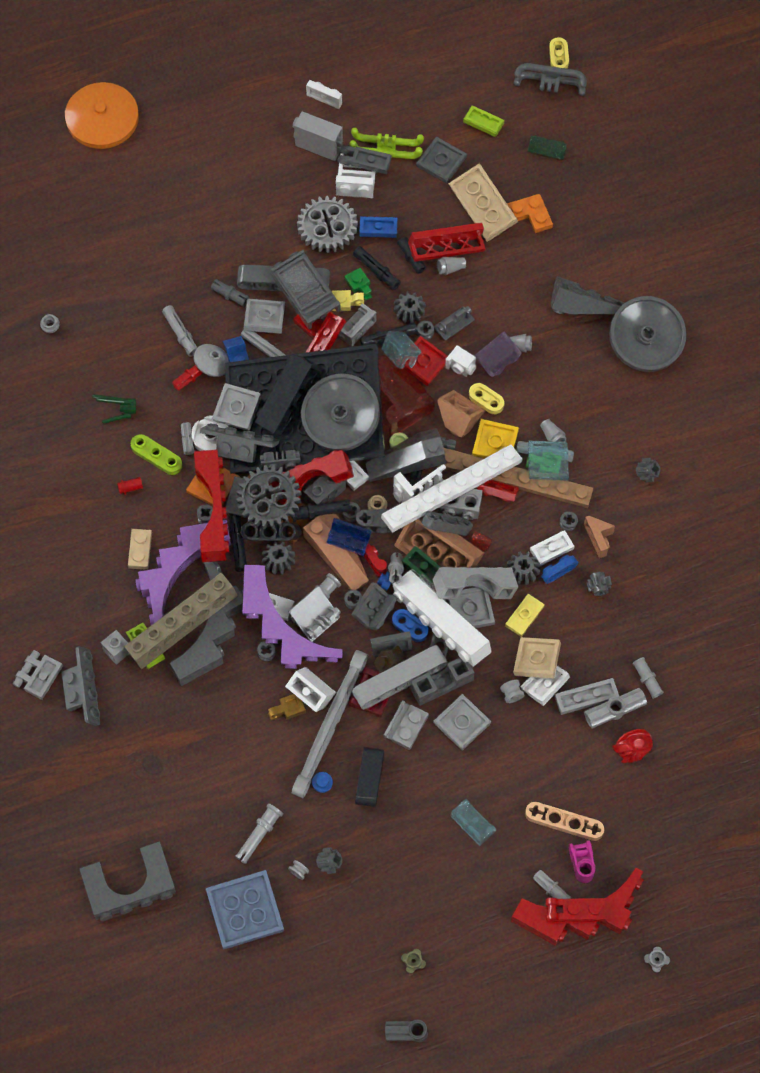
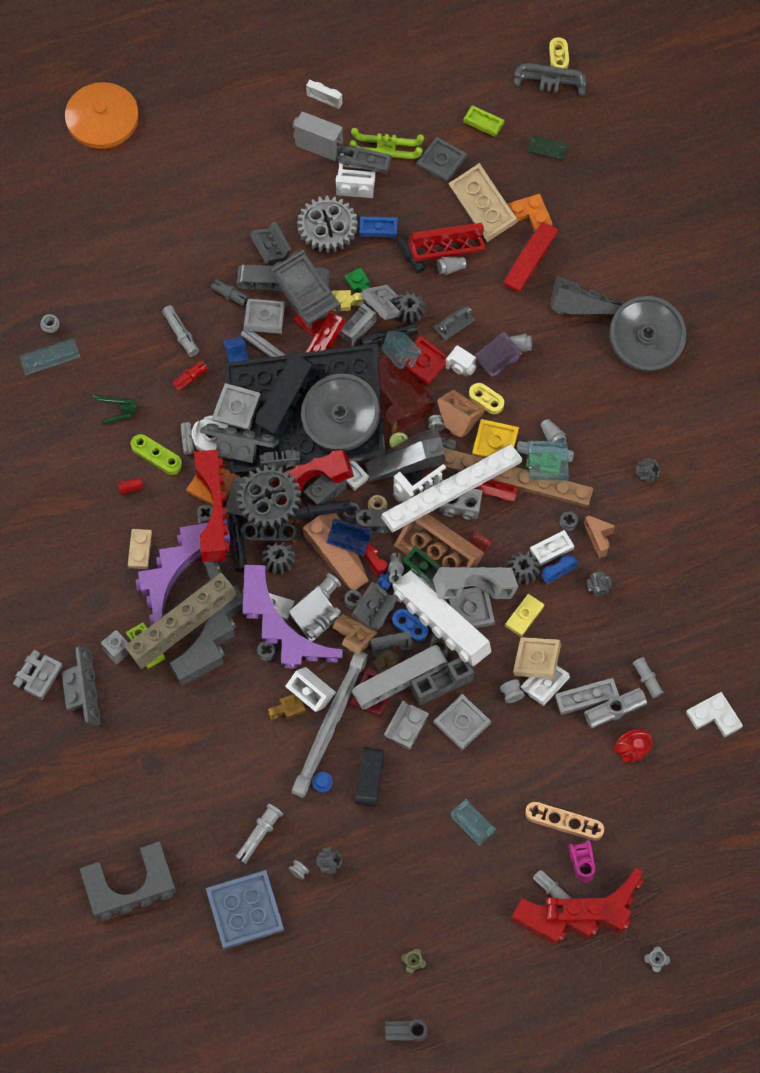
light grey dish [194,344,229,377] -> none
black pin [353,246,401,290] -> none
dark grey bush [417,321,434,340] -> none
dark grey beam [421,512,473,536] -> none
none -> clear light blue plate [19,338,80,375]
none -> dark grey bracket [250,221,291,265]
none -> medium nougat plate [332,614,377,654]
none -> light grey plate [360,285,400,320]
none -> light grey bush [428,415,445,431]
none -> red slope [503,222,559,293]
none -> white plate [686,692,743,737]

